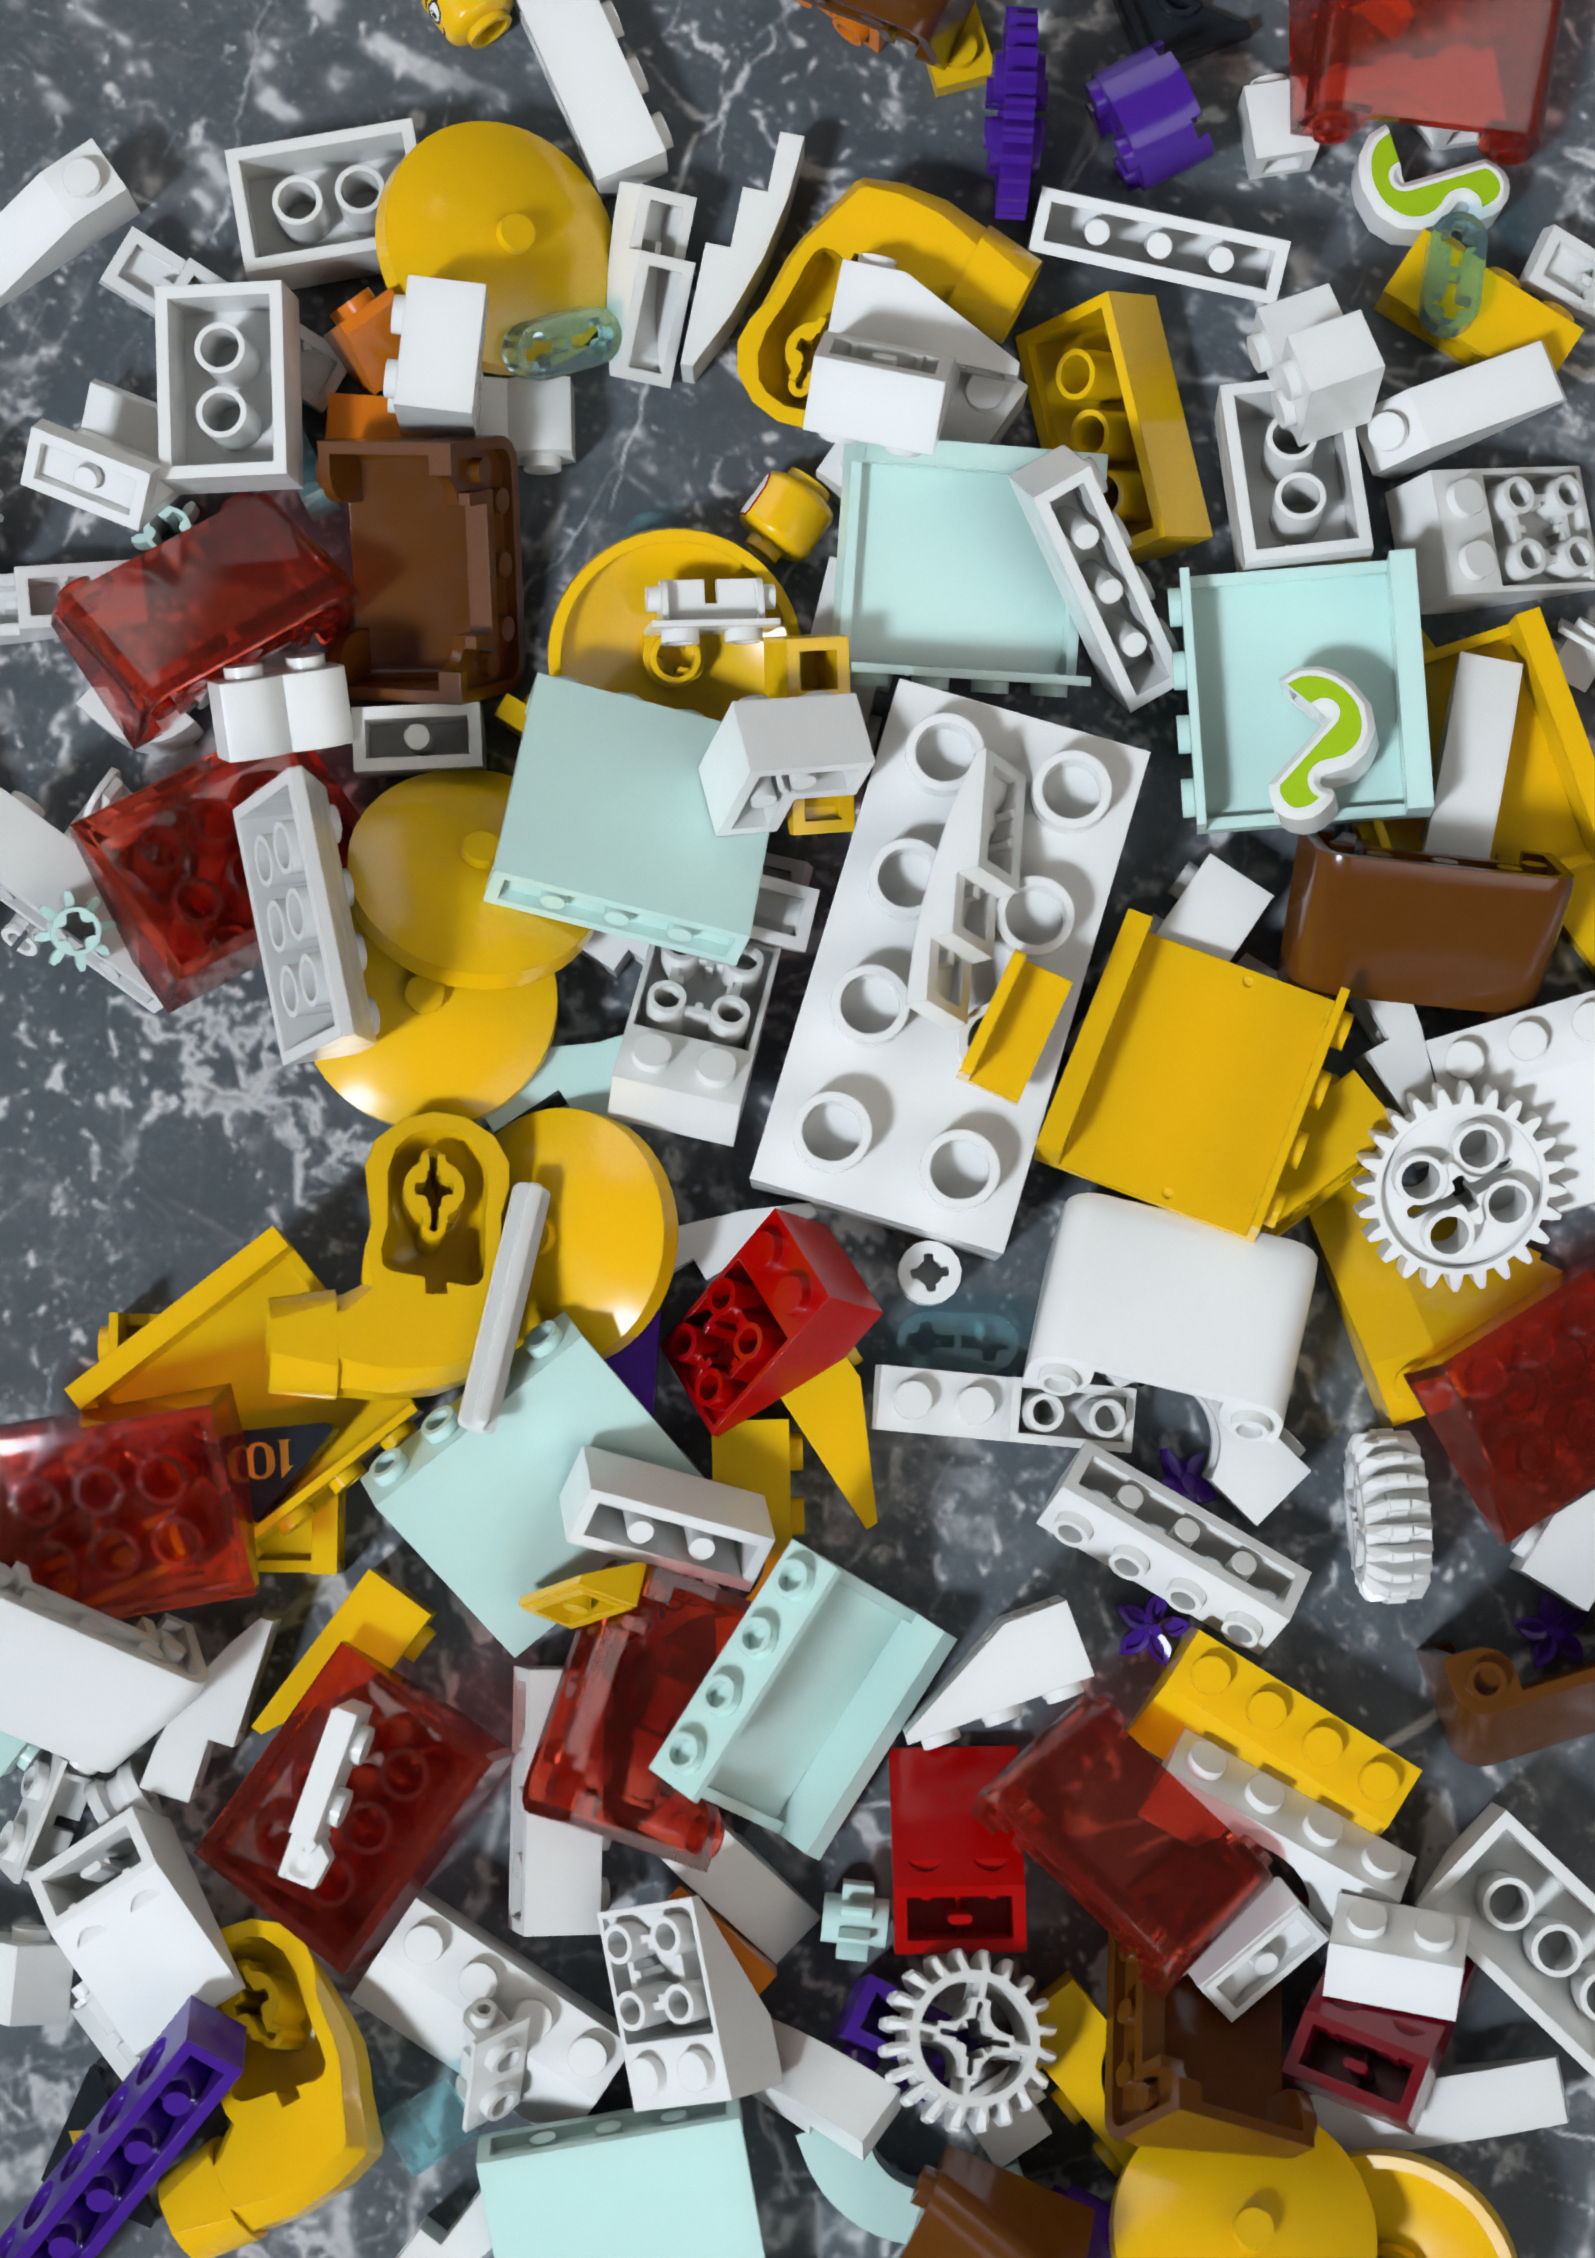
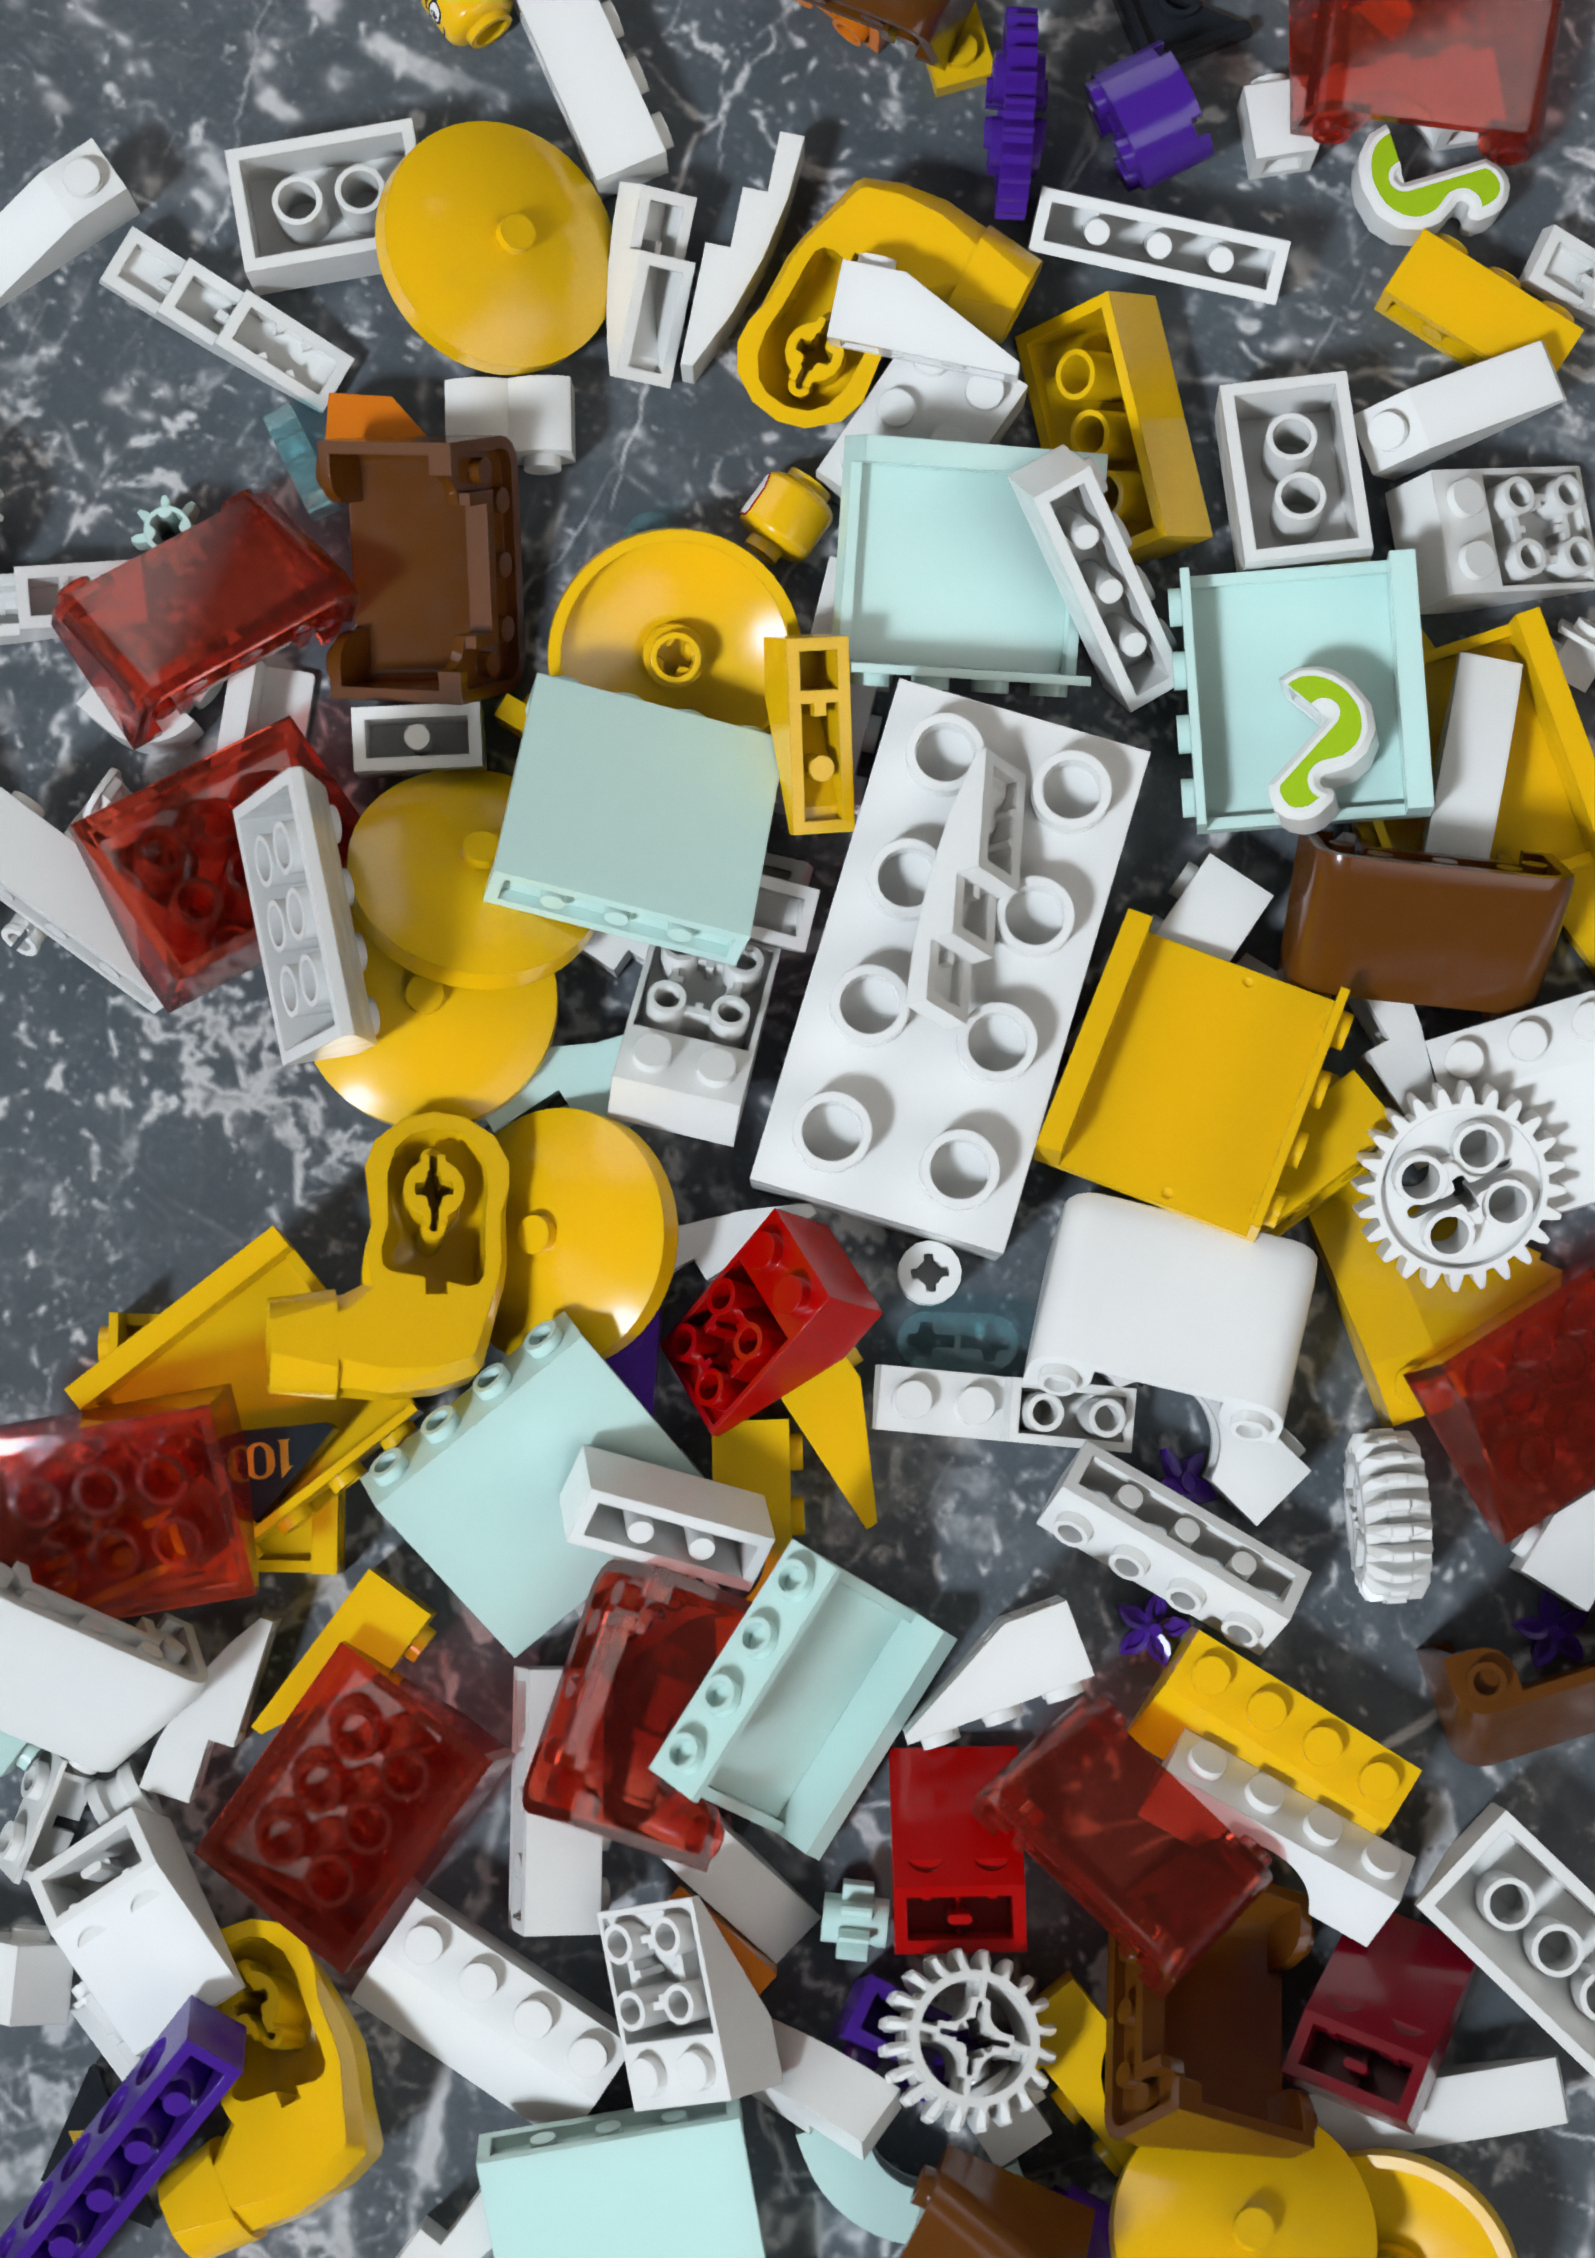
white panel [20,378,180,531] -> none
light aqua gear [33,890,116,972] -> none
white brick [154,280,304,495] -> none
white brick [207,652,355,763] -> none
white hinge [278,1698,375,1889] -> none
orange slope [323,287,401,395] -> none
clear light blue panel [378,2078,485,2178] -> none
white brick [383,275,489,436] -> none
white hinge [455,1998,531,2133] -> none
white axle [458,1182,551,1434] -> none
clear light blue beam [502,307,622,381] -> none
yellow slope [518,1561,646,1629] -> none
white hinge [643,577,781,646] -> none
white brick [698,690,875,836] -> none
white slope [802,331,960,457] -> none
yellow panel [956,948,1073,1105] -> none
white slope [1181,1876,1330,2022] -> none
white brick [1247,283,1385,447] -> none
white brick [1323,1893,1471,2022] -> none
clear light blue beam [1418,211,1488,338] -> none

